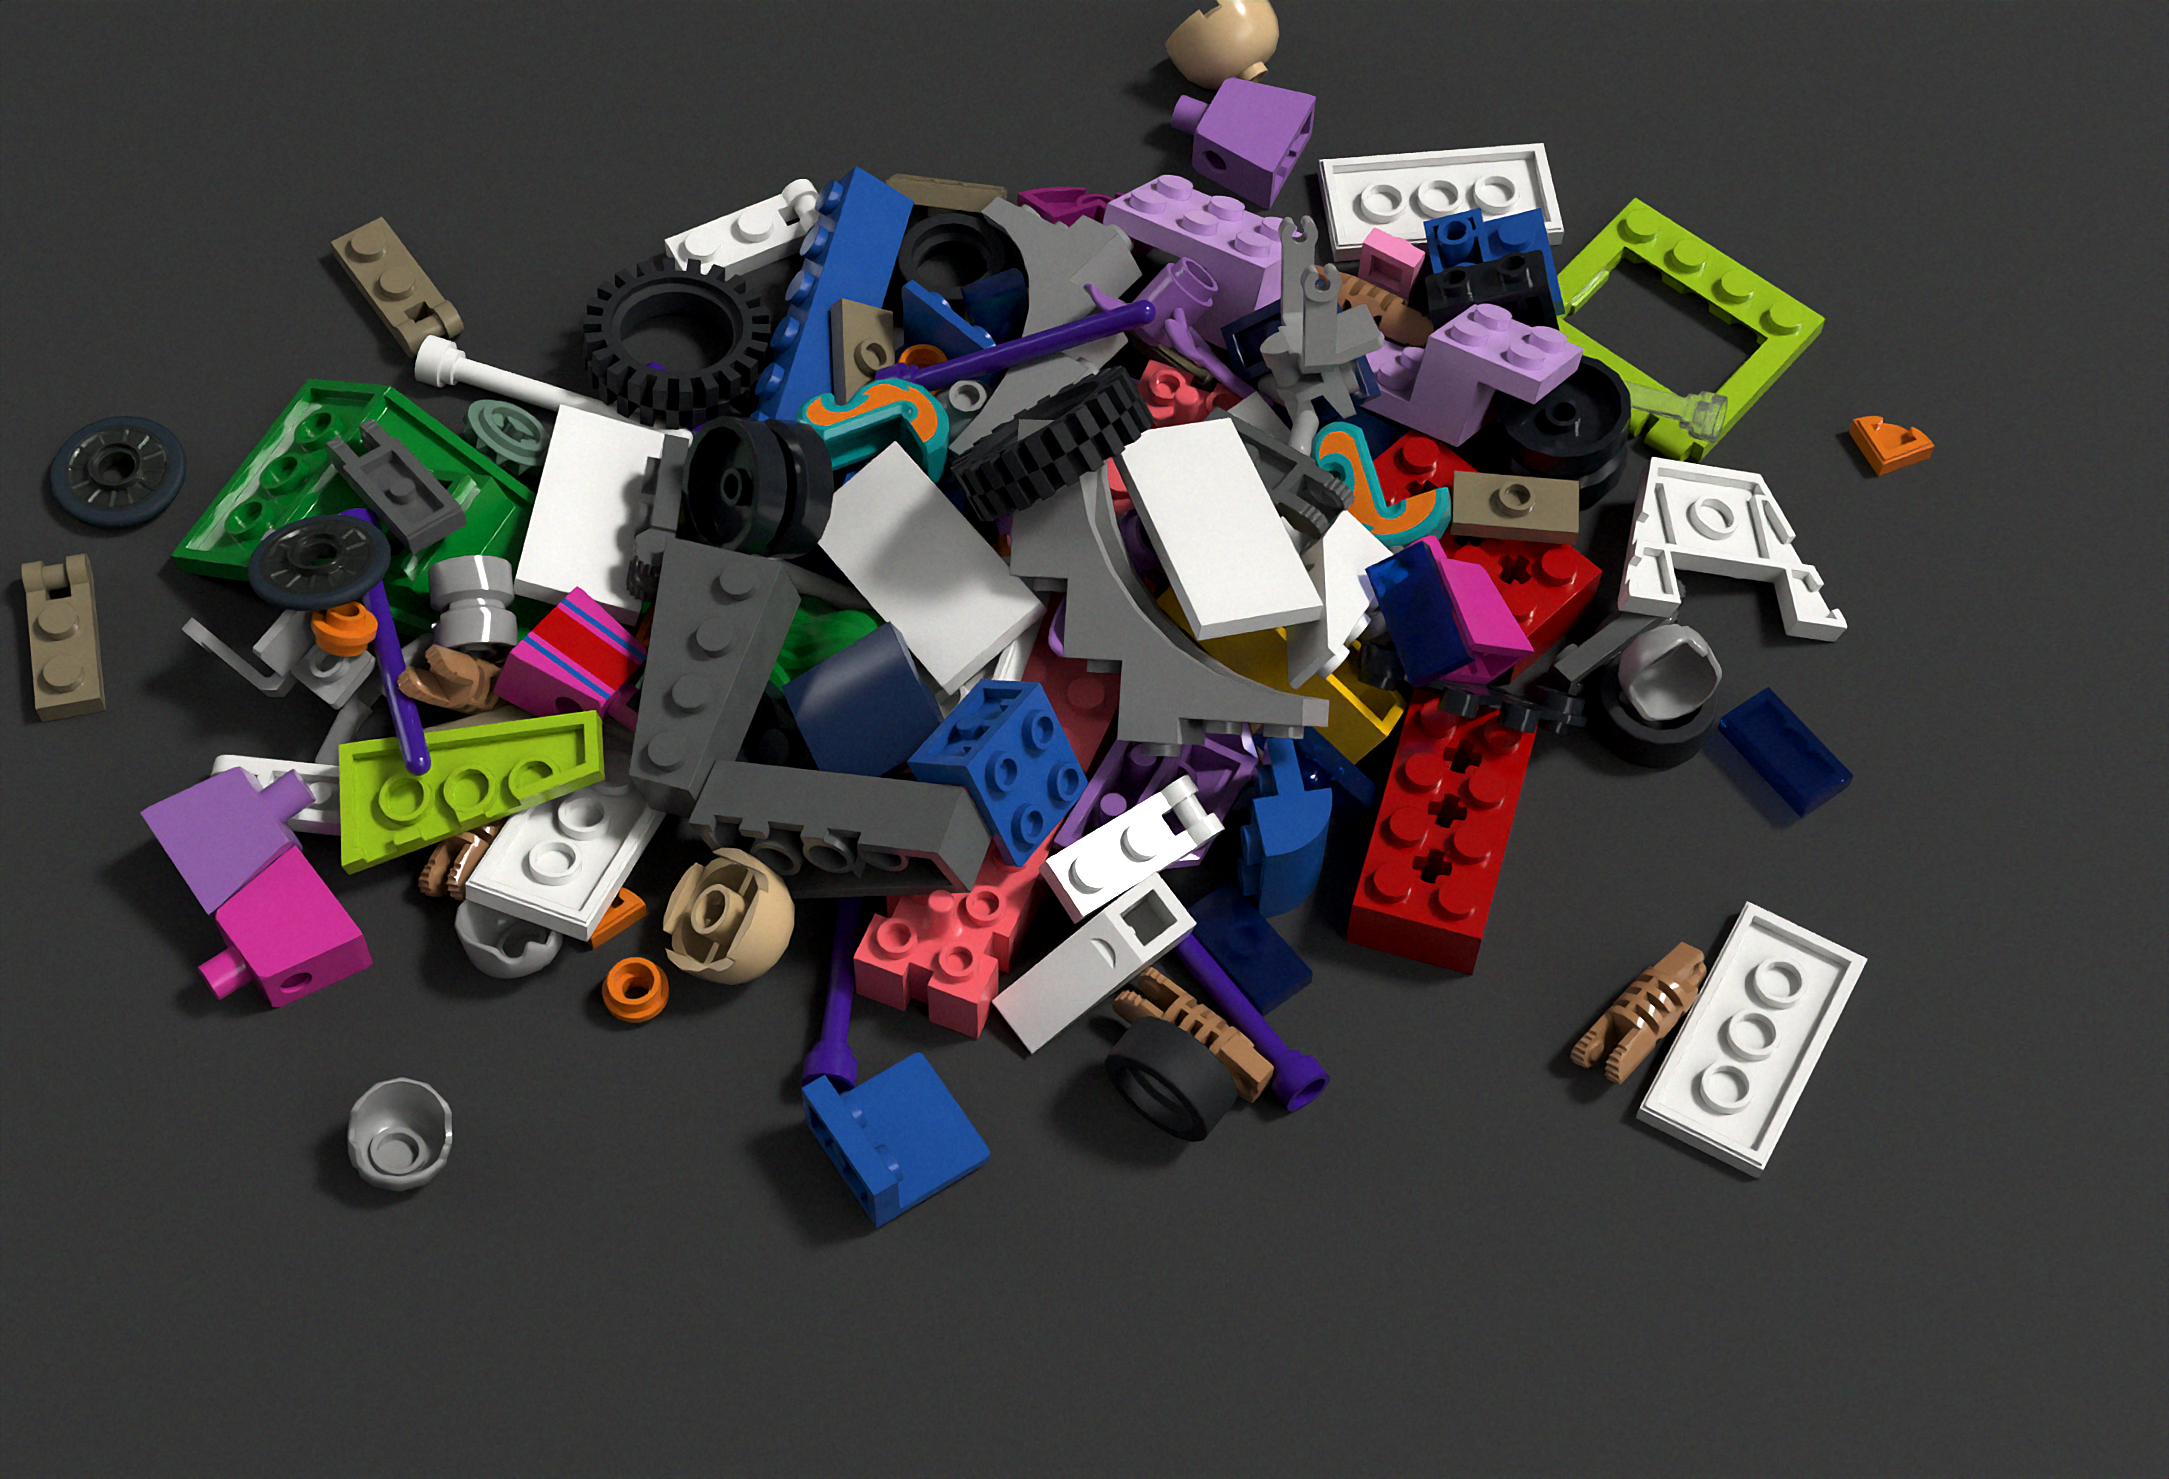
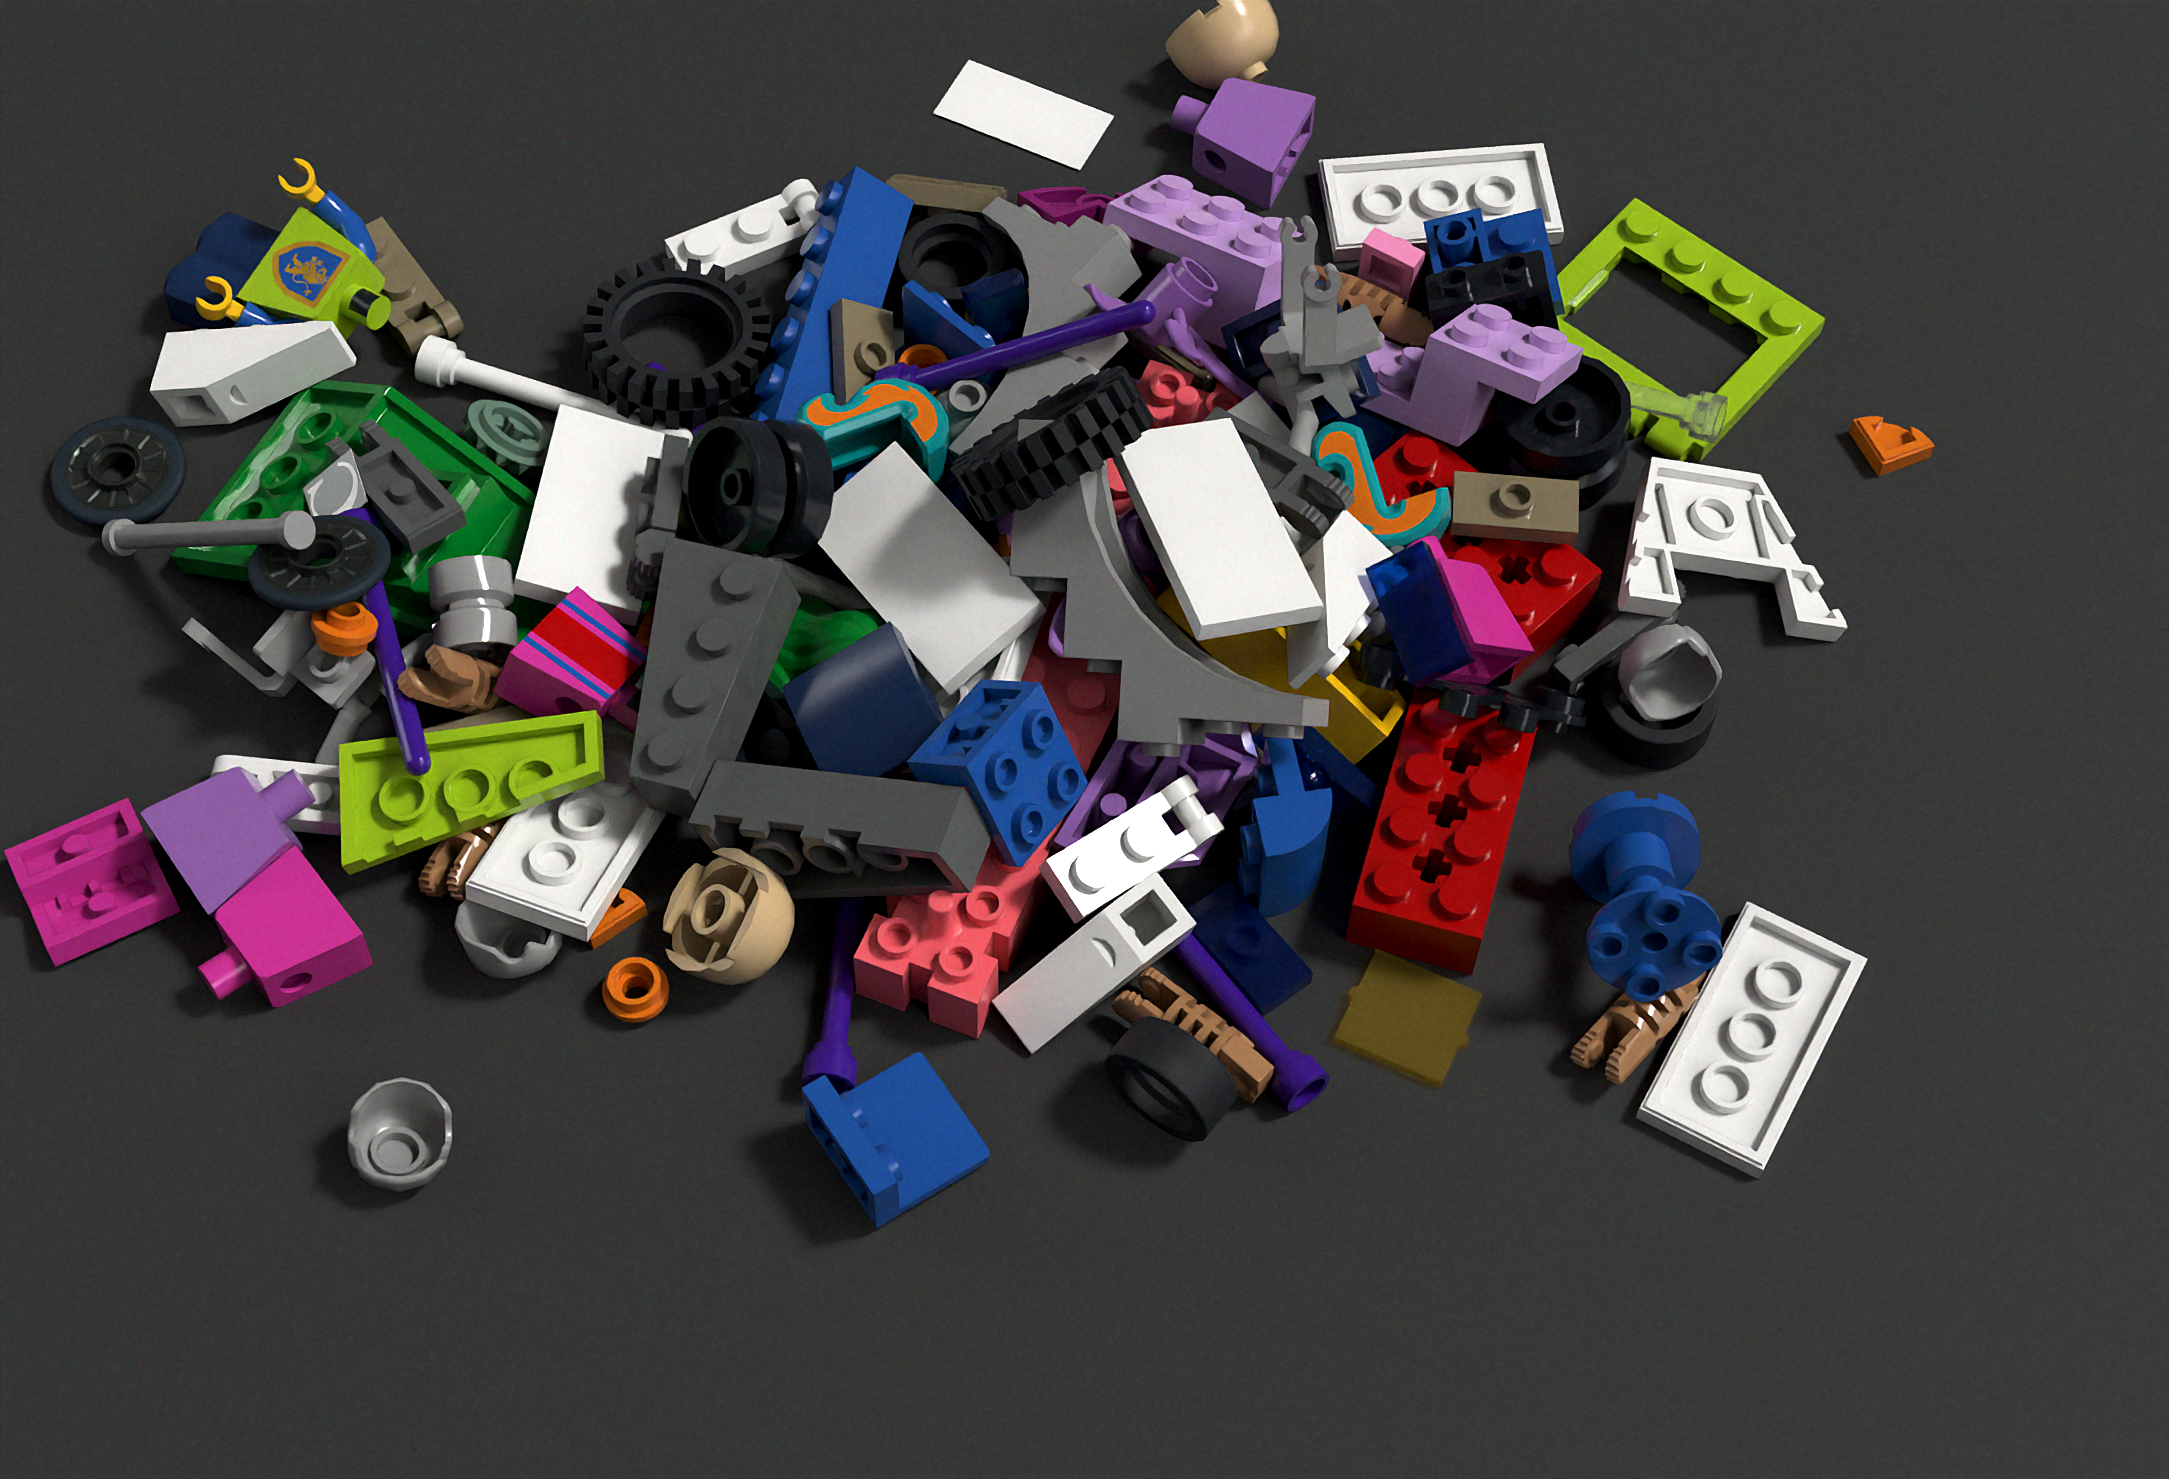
dark tan plate [21,553,106,722] -> none
clear blue plate [1717,687,1854,819] -> none
none -> dark pink slope [4,798,181,967]
none -> light grey bar [102,510,316,556]
none -> white slope [149,321,357,427]
none -> dark blue brick [164,212,281,330]
none -> torso [196,158,391,341]
none -> light grey sticker [303,448,368,517]
none -> white sticker [933,60,1114,171]
none -> clear yellow piece [1333,949,1483,1088]
none -> blue piece [1568,791,1723,1002]

